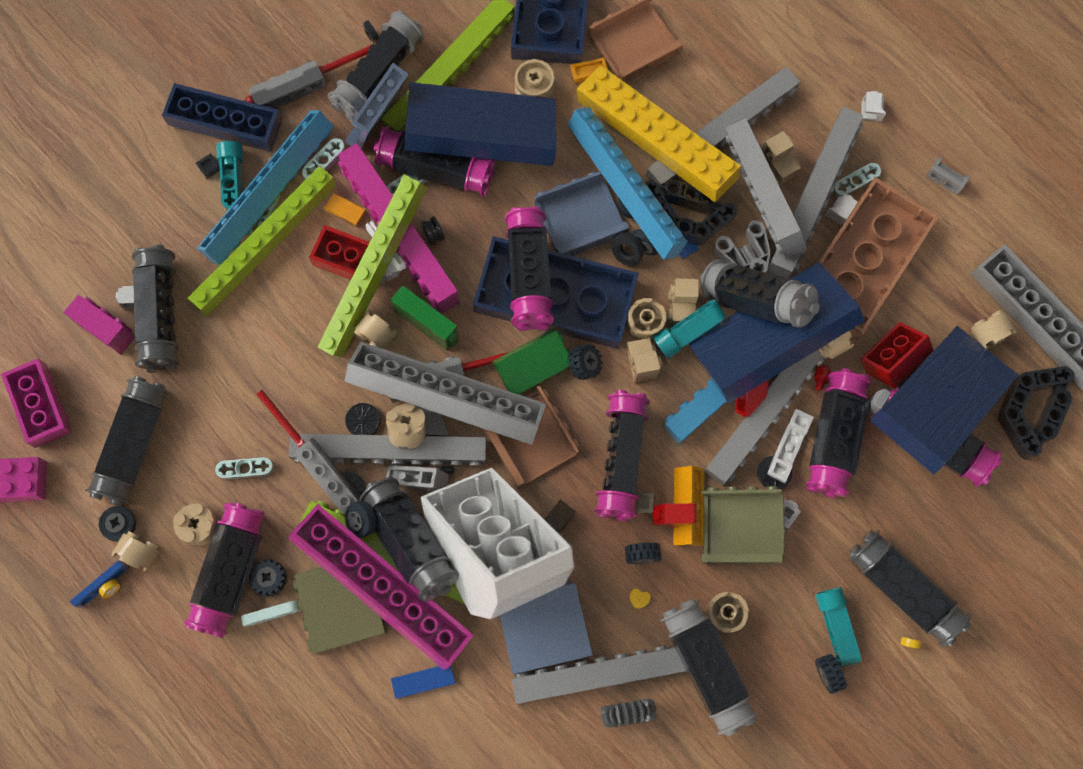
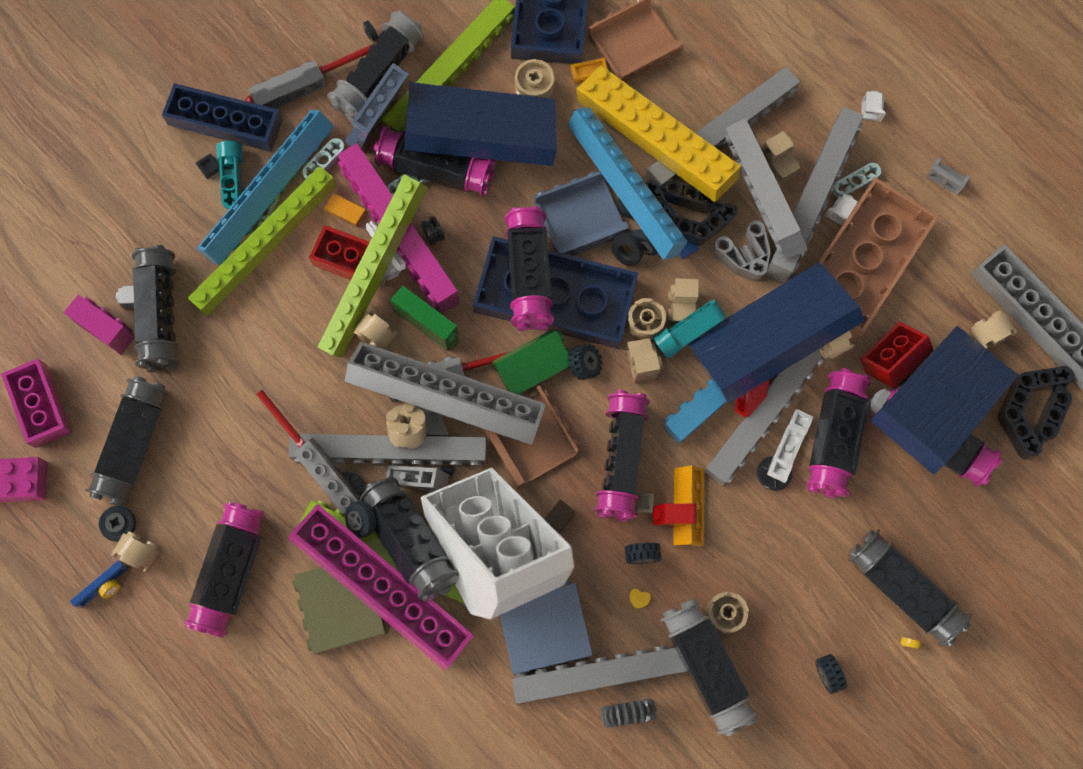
tan brick [173,503,219,546] -> none
light aqua beam [215,457,274,480] -> none
light aqua beam [241,600,300,627] -> none
black wheel [249,559,287,596] -> none
black wheel [345,403,380,435] -> none
blue tile [391,665,455,699] -> none
brick [700,259,820,327] -> none
olive panel [702,486,785,564] -> none
white window [784,500,801,531] -> none
red cylinder [814,365,831,391] -> none
teal beam [815,587,861,668] -> none

